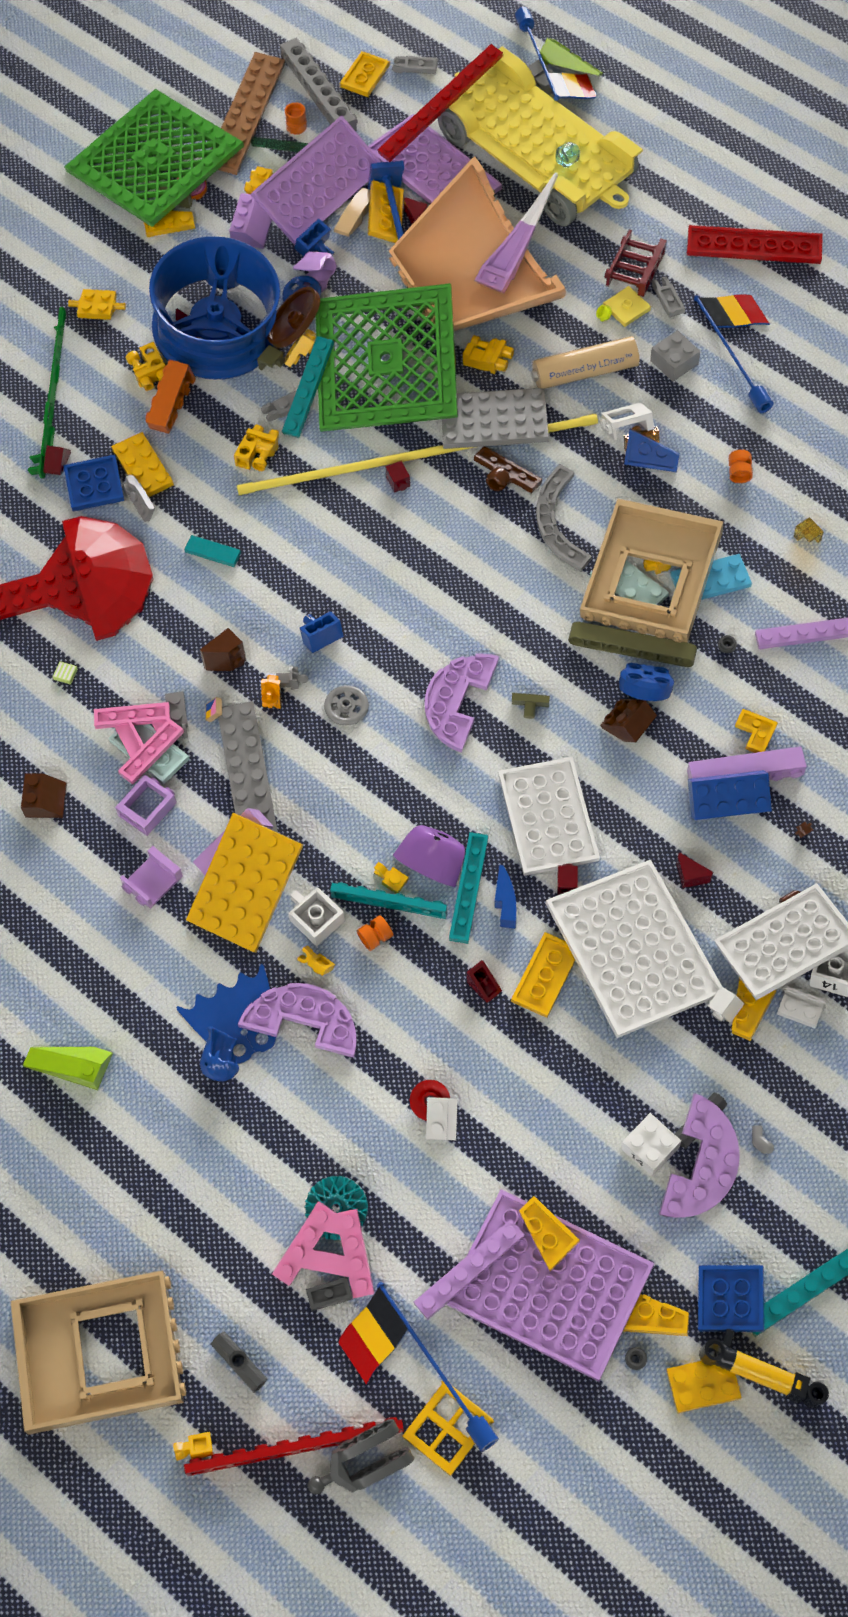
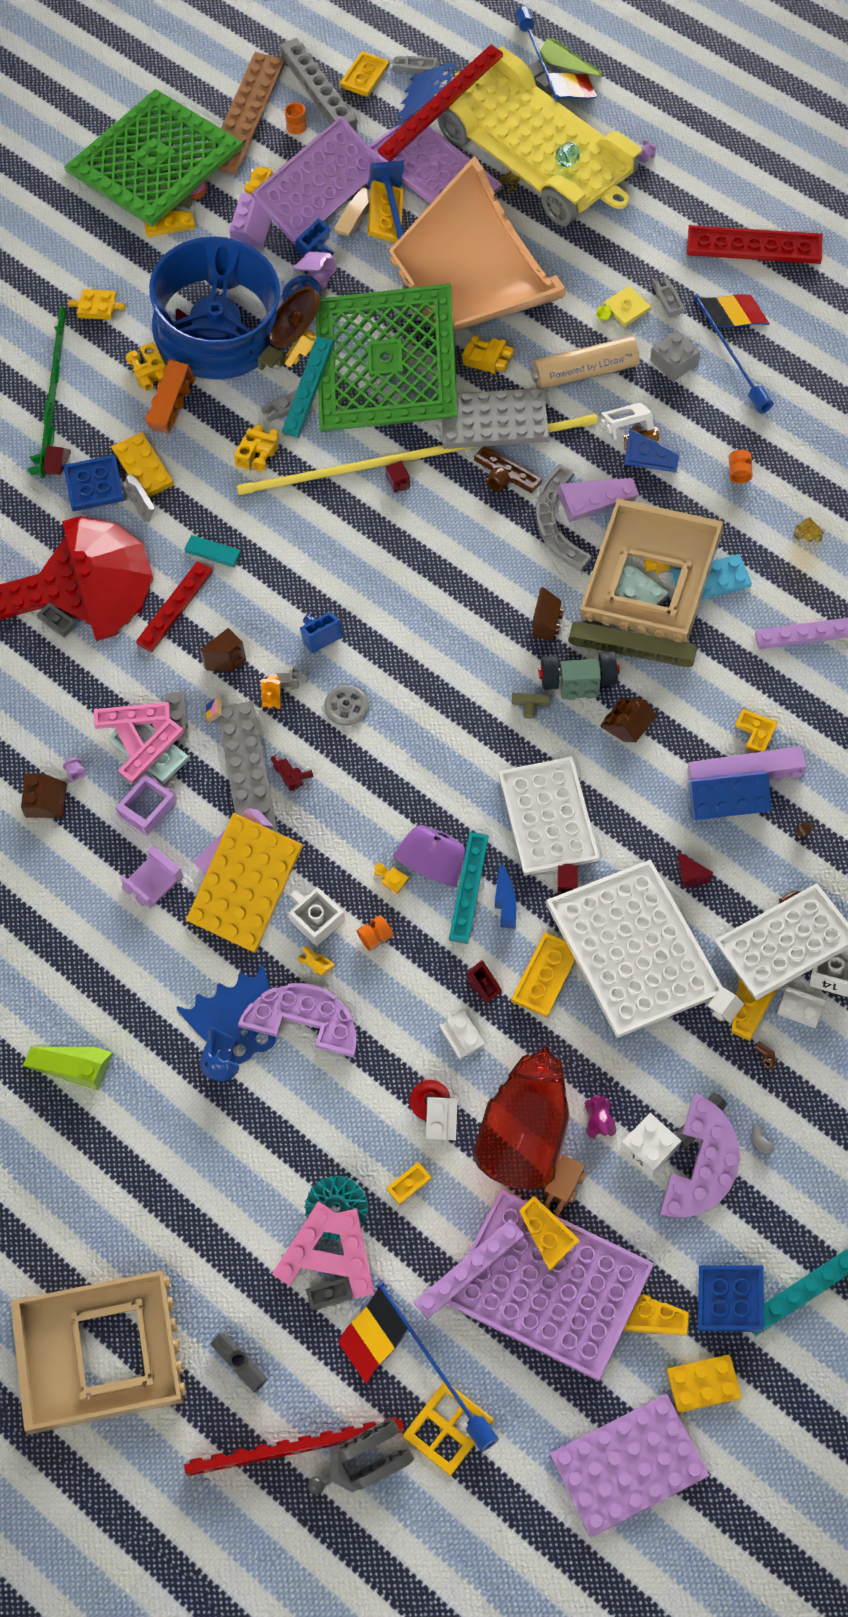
yellowish green tile [53,662,78,684] -> none
yellow plate [173,1432,213,1461] -> none
clear green axle [251,137,309,152] -> none
teal plate [330,882,447,919] -> none
dark red slope [403,198,428,224] -> none
lavender plate [425,654,499,753] -> none
lavender plate [475,173,558,293] -> none
dark red fence [604,229,667,297] -> none
blue piece [619,663,674,701] -> none
dark grey plate [625,1347,647,1370] -> none
piece [699,1329,829,1409] -> none
dark grey plate [718,635,737,653] -> none
none -> dark grey plate [37,603,77,638]
none -> lavender brick [63,757,87,782]
none -> red plate [136,561,213,653]
none -> dark red piece [270,755,314,791]
none -> yellow plate [386,1162,432,1206]
none -> blue piece [394,62,456,127]
none -> white plate [439,1011,485,1060]
none -> clear red windscreen [473,1047,570,1189]
none -> clear yellow piece [499,171,520,193]
none -> reddish brown slope [532,587,564,641]
none -> brick [538,652,620,700]
none -> medium nougat hinge [544,1154,587,1217]
none -> lavender plate [550,1394,710,1538]
none -> lavender wedge [557,478,639,523]
none -> magenta animal [584,1095,616,1138]
none -> lavender brick [637,140,656,162]
none -> reddish brown arm [754,1042,776,1070]

